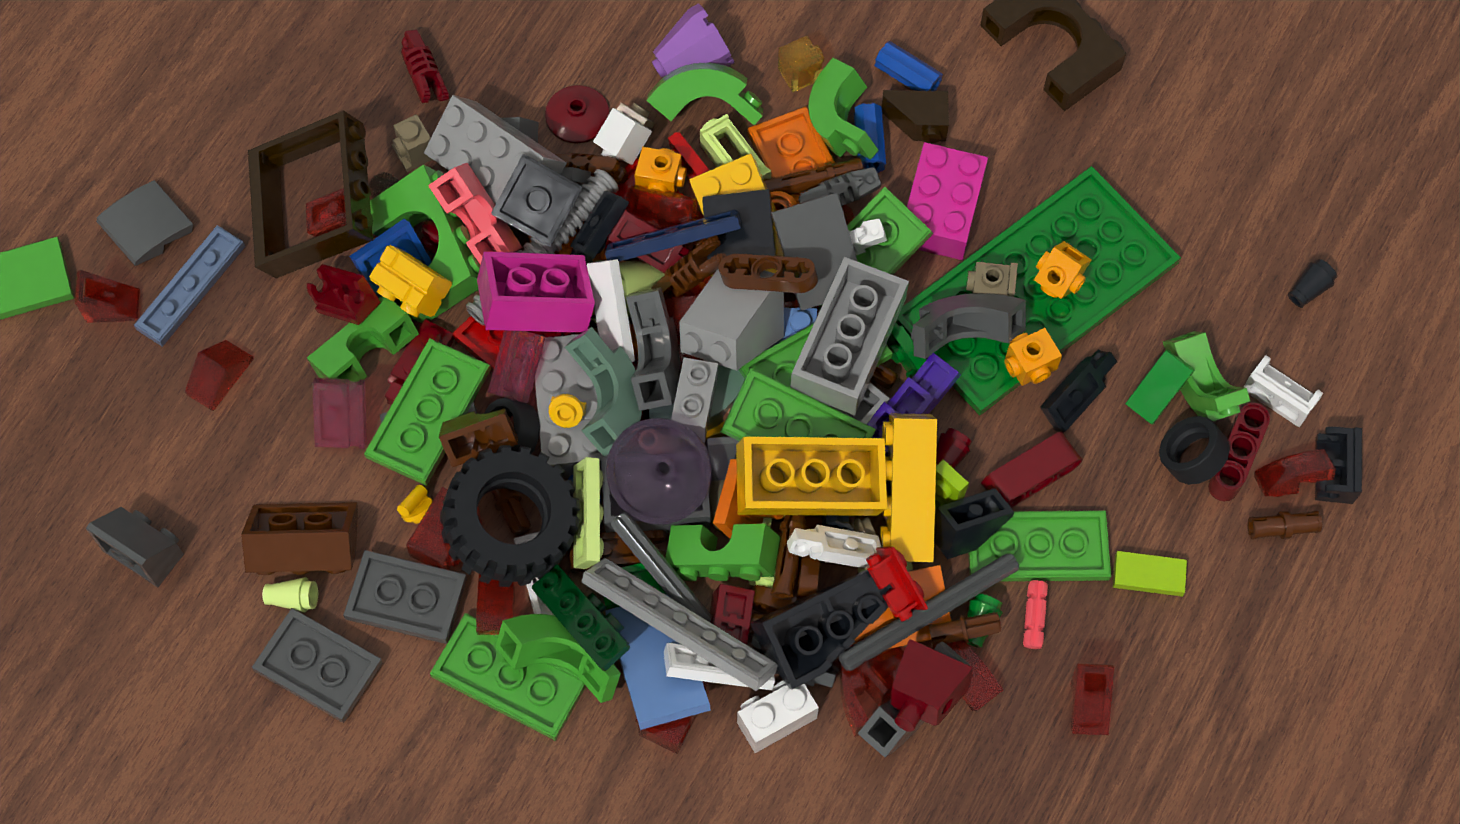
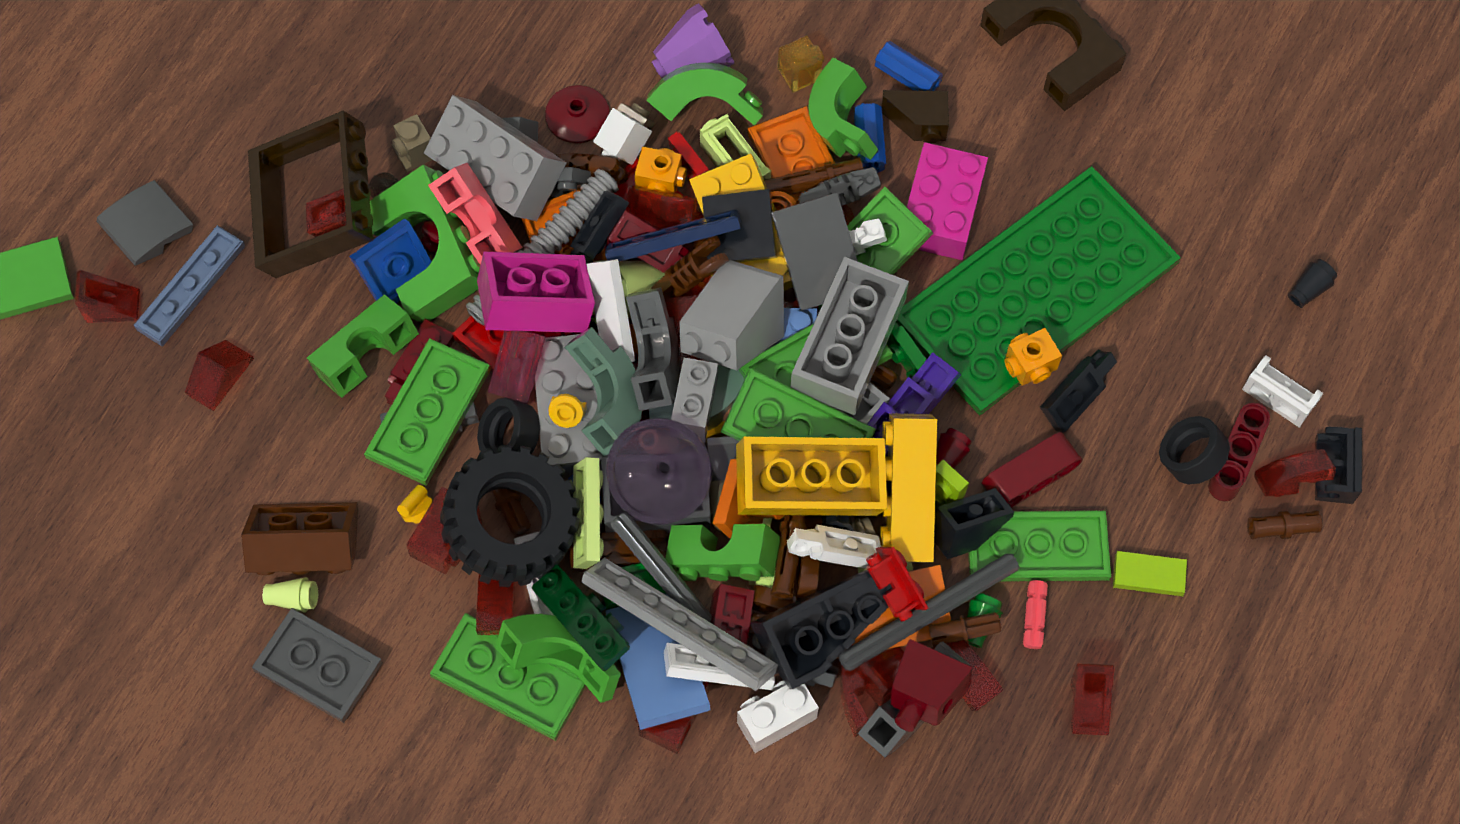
dark grey slope [86,507,184,588] -> none
dark red hinge [307,264,381,325] -> none
clear pink plate [312,378,367,449] -> none
dark grey plate [343,550,467,644] -> none
yellow brick [369,245,452,318] -> none
dark red hinge [401,30,449,103] -> none
reddish brown arch [439,409,518,468] -> none
black tile [491,154,584,247] -> none
reddish brown beam [718,254,818,293] -> none
dark grey arch [911,293,1026,359] -> none
dark tan brick [966,262,1018,297] -> none
light orange brick [1034,241,1092,299] -> none
green tile [1125,349,1195,425] -> none
bright green arch [1163,331,1250,421] -> none

